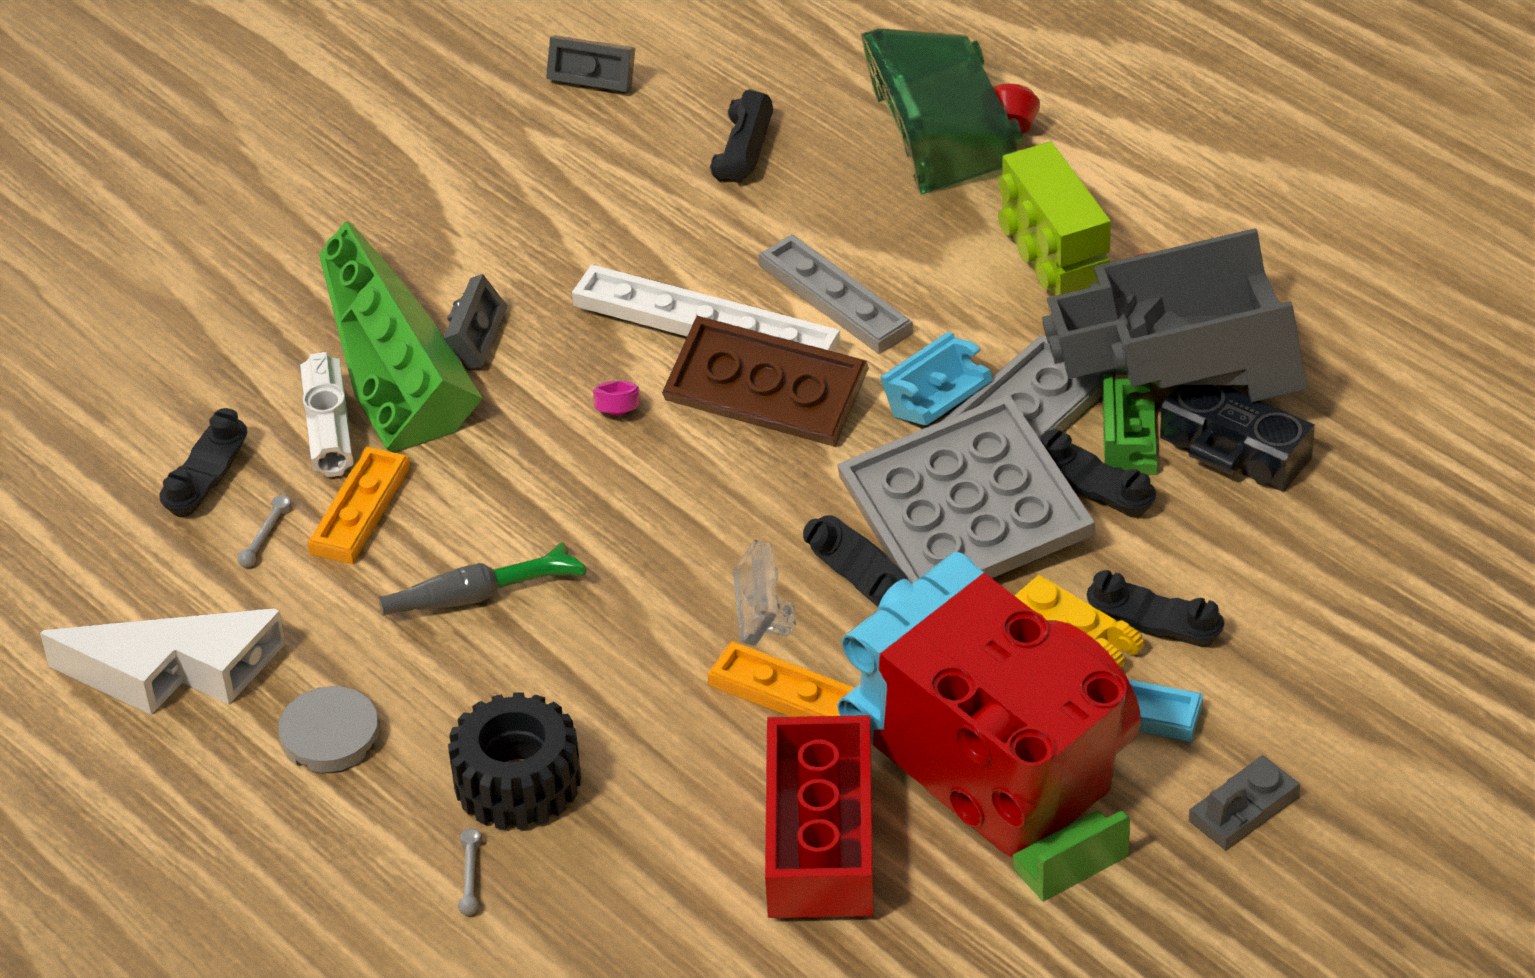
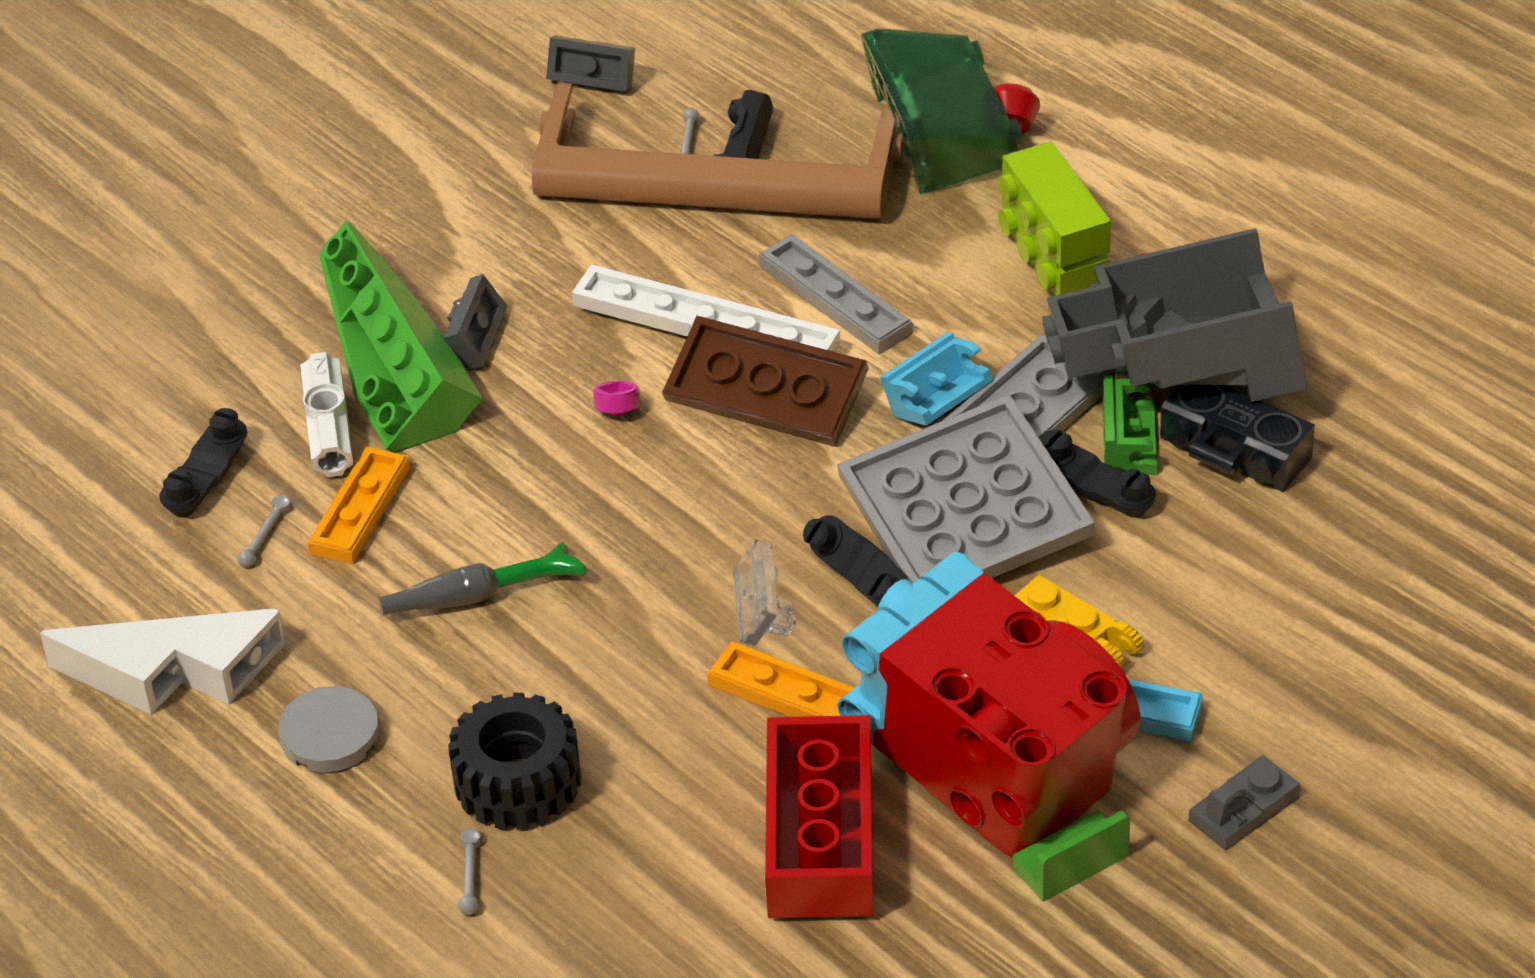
black piece [1087,570,1225,647] -> none
none -> medium nougat piece [532,81,904,219]
none -> light grey hinge [681,108,700,154]

